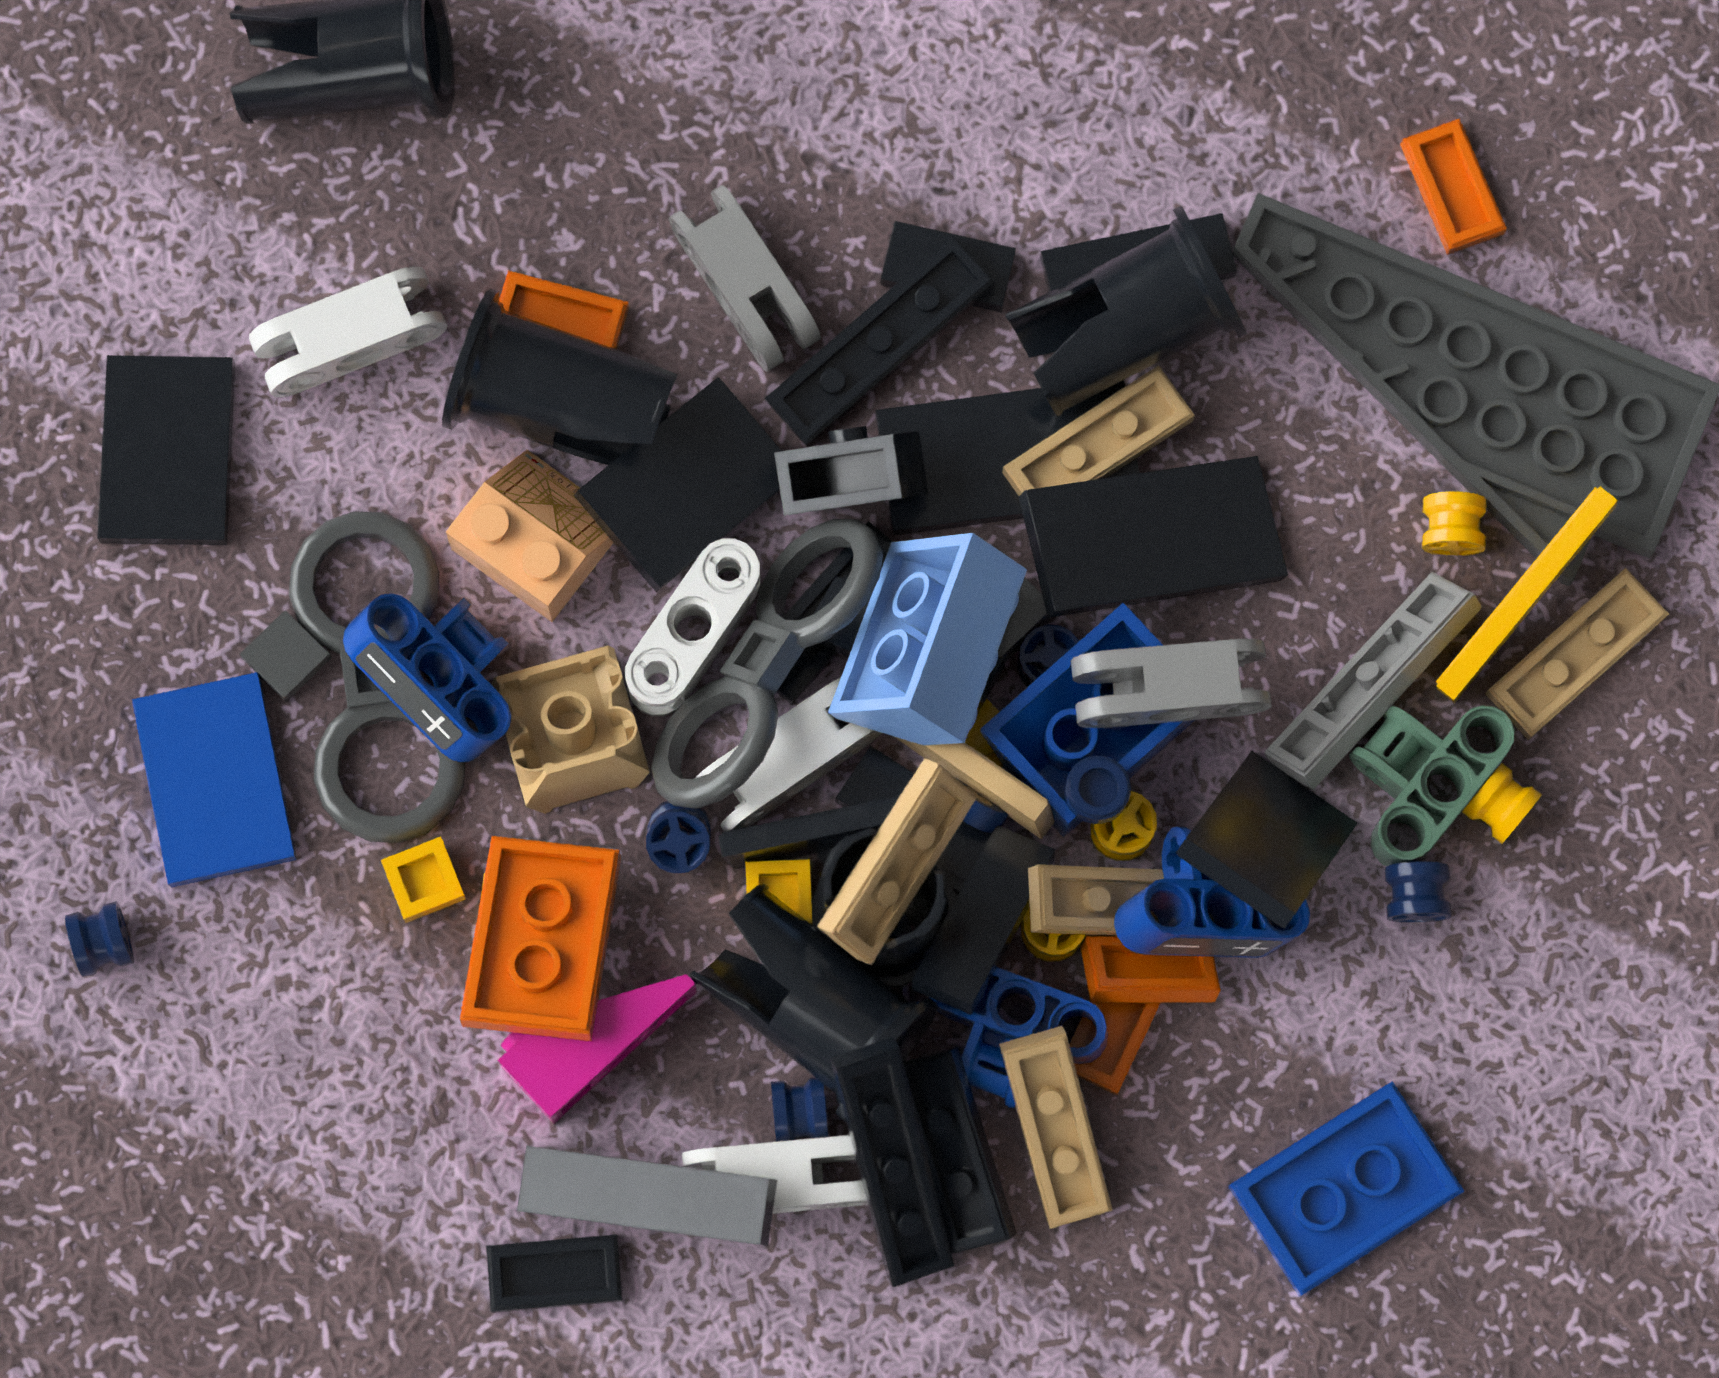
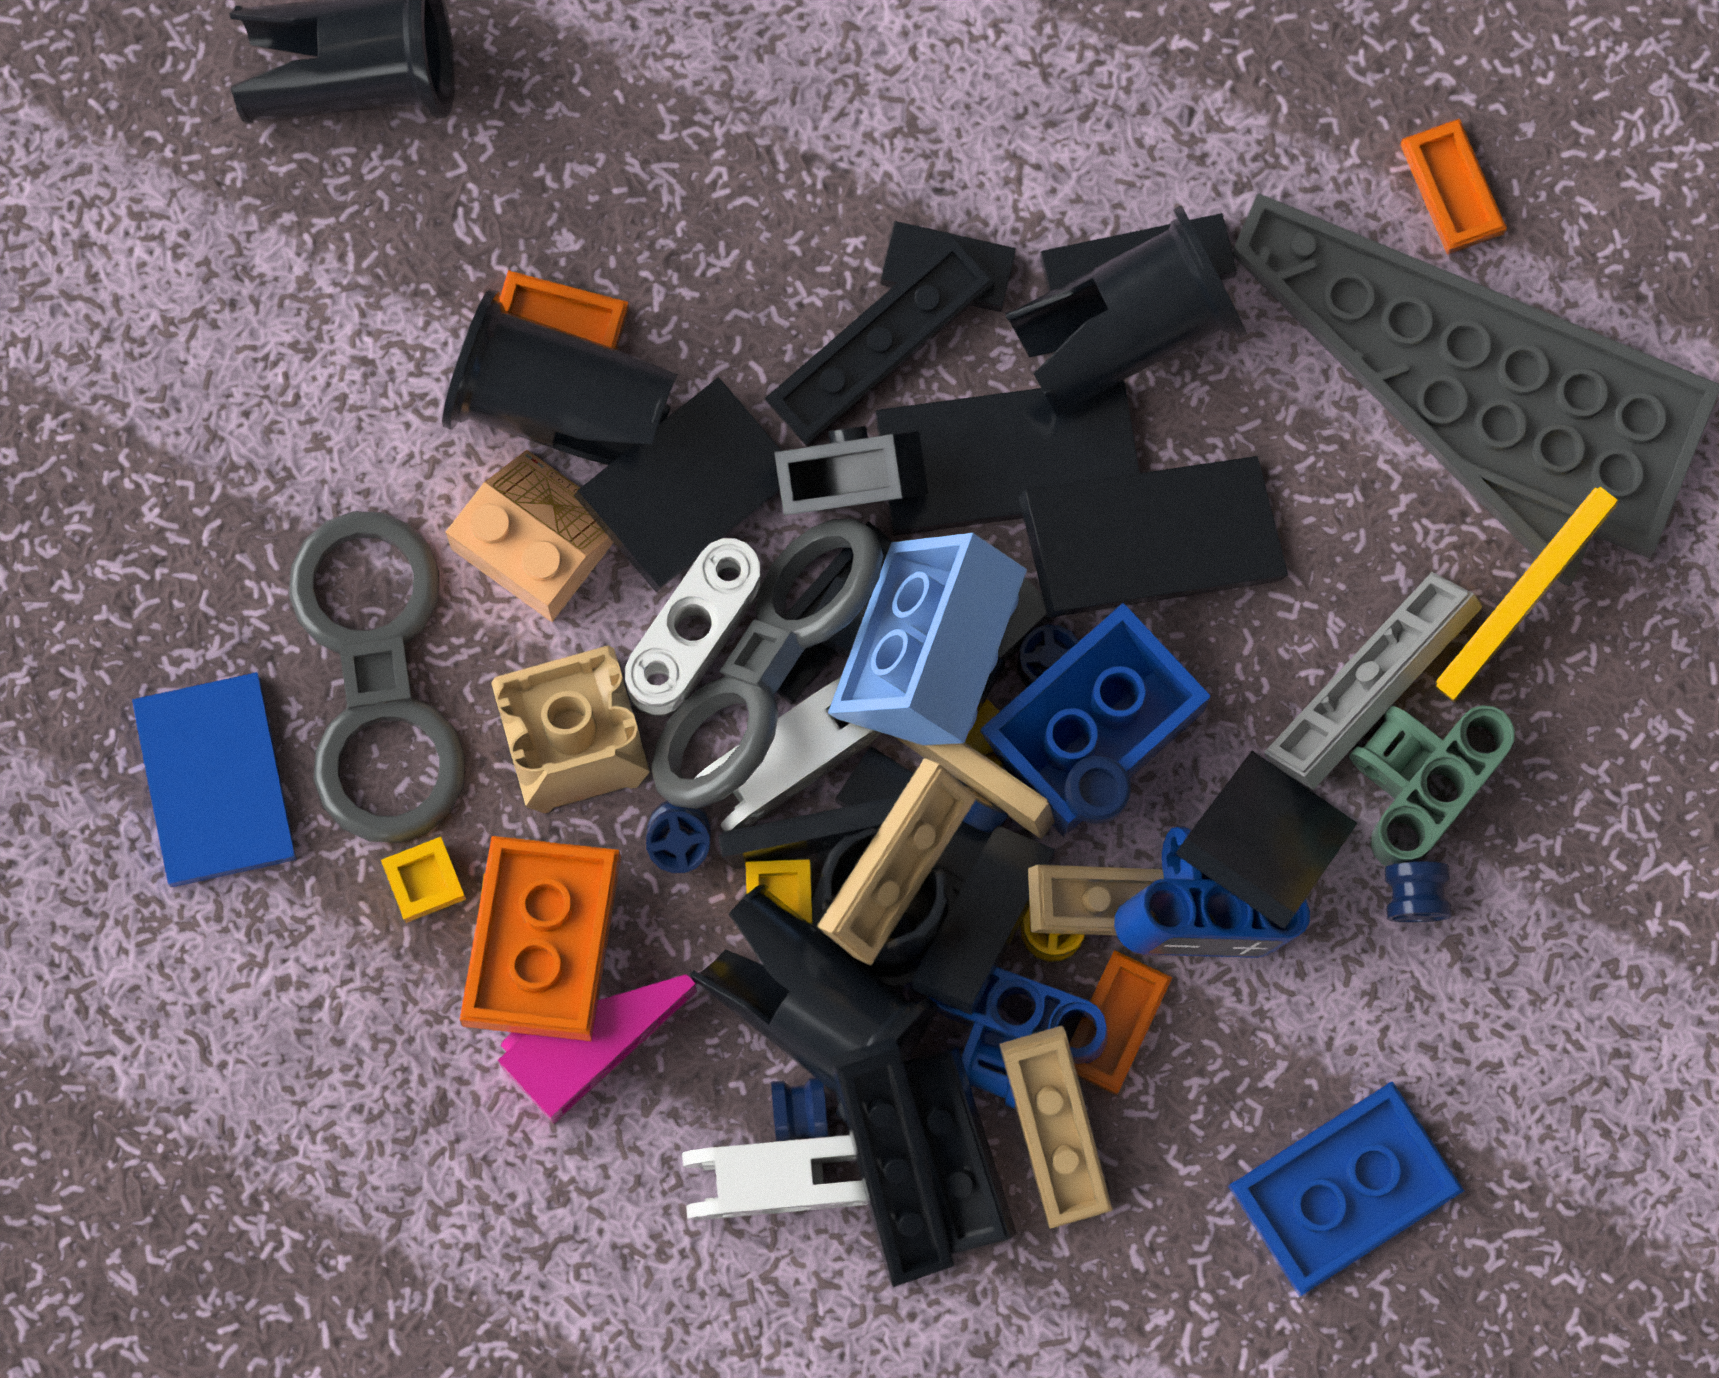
dark blue wheel [65,901,134,978] -> none
black tile [97,355,235,545] -> none
dark grey tile [239,610,332,702] -> none
white piece [249,266,447,397] -> none
blue beam [343,594,511,762] -> none
black tile [486,1234,623,1313] -> none
tile [517,1146,777,1246] -> none
light grey piece [668,185,821,372] -> none
tan tile [1002,365,1195,496] -> none
light grey piece [1071,638,1272,728] -> none
orange tile [1081,936,1221,1003] -> none
yellow wheel [1090,791,1157,861] -> none
yellow wheel [1422,491,1486,556] -> none
yellow wheel [1462,763,1542,844] -> none
tan tile [1485,568,1669,741] -> none

